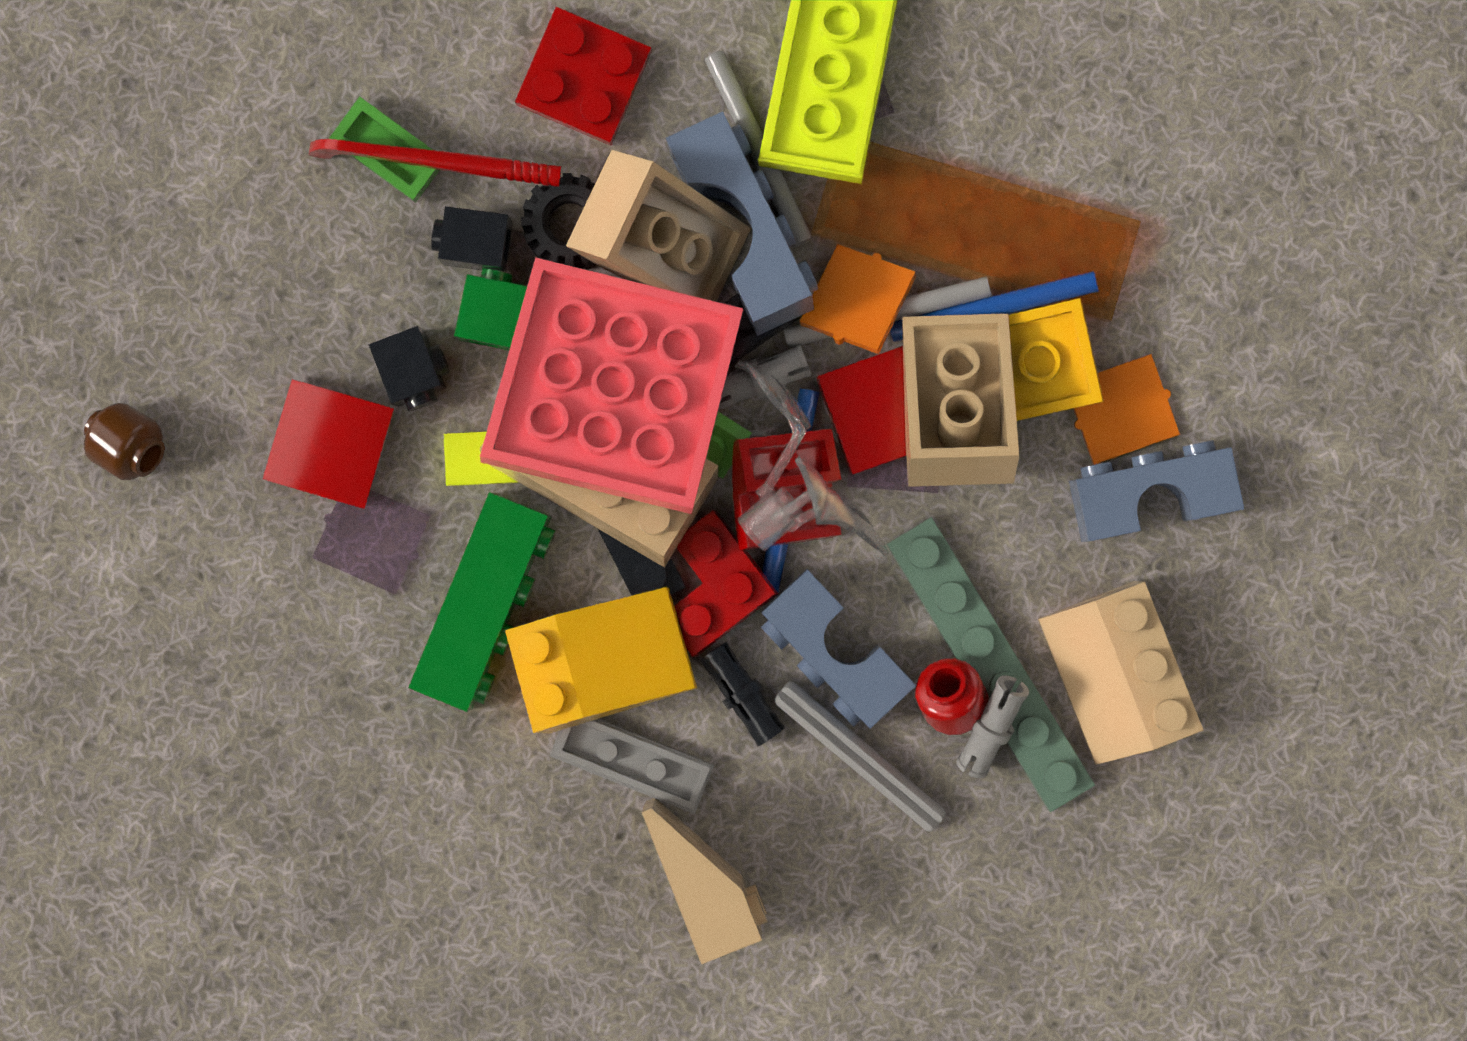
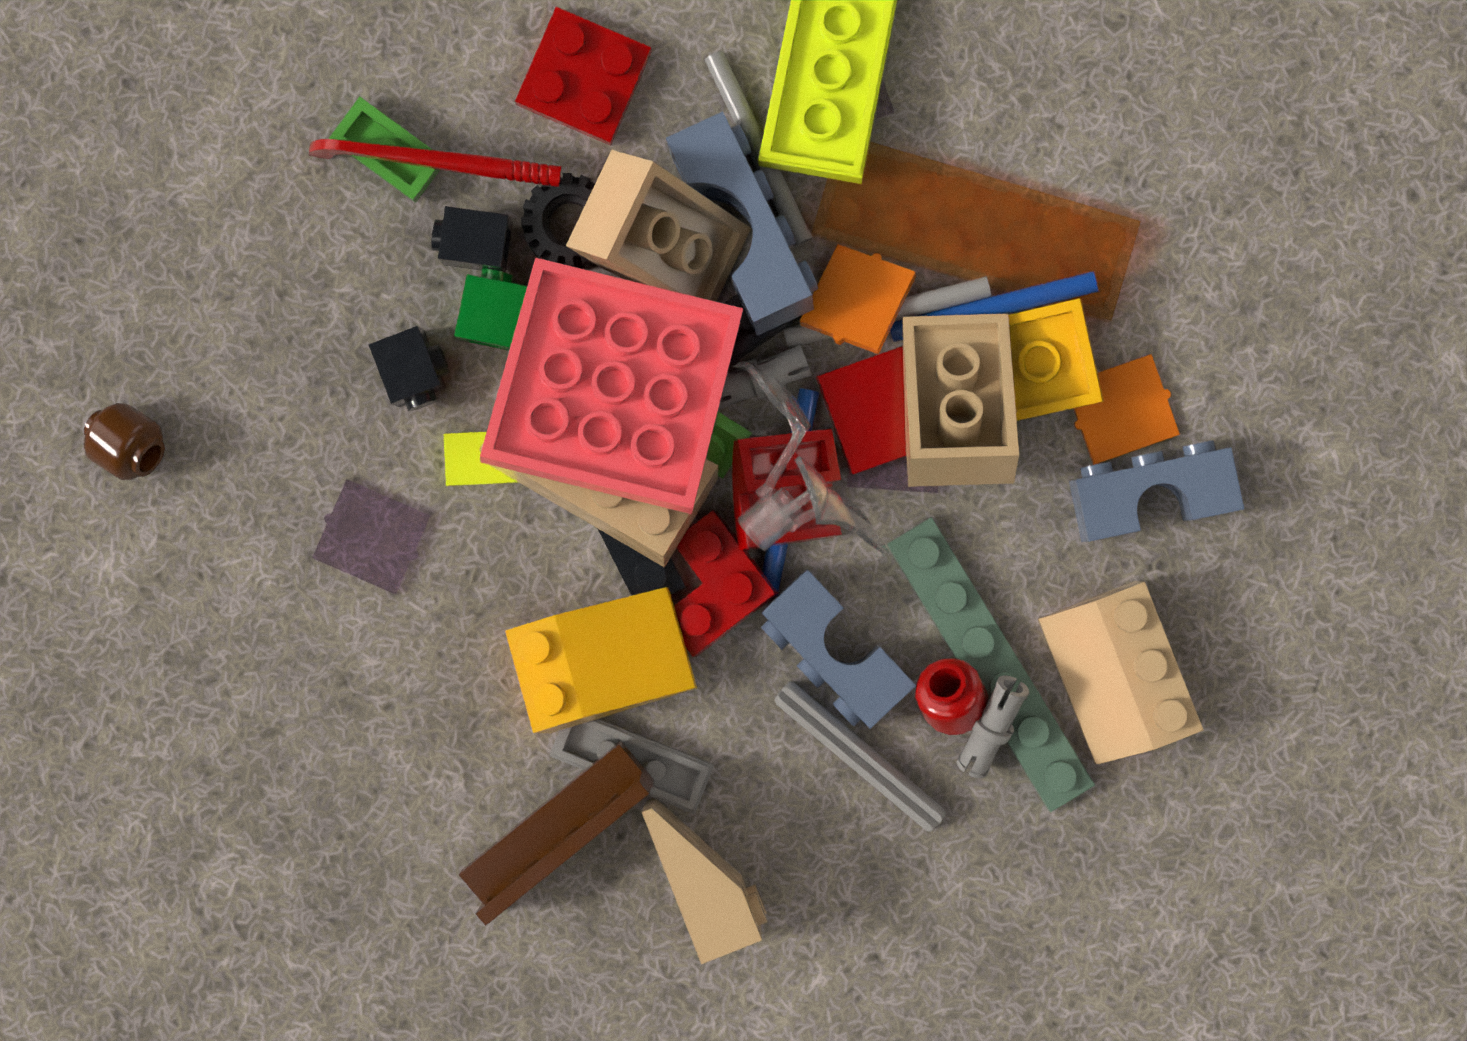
red slope [263,379,394,509] -> none
green brick [408,492,556,712] -> none
black pin [699,641,785,746] -> none
none -> reddish brown fence [459,741,654,926]

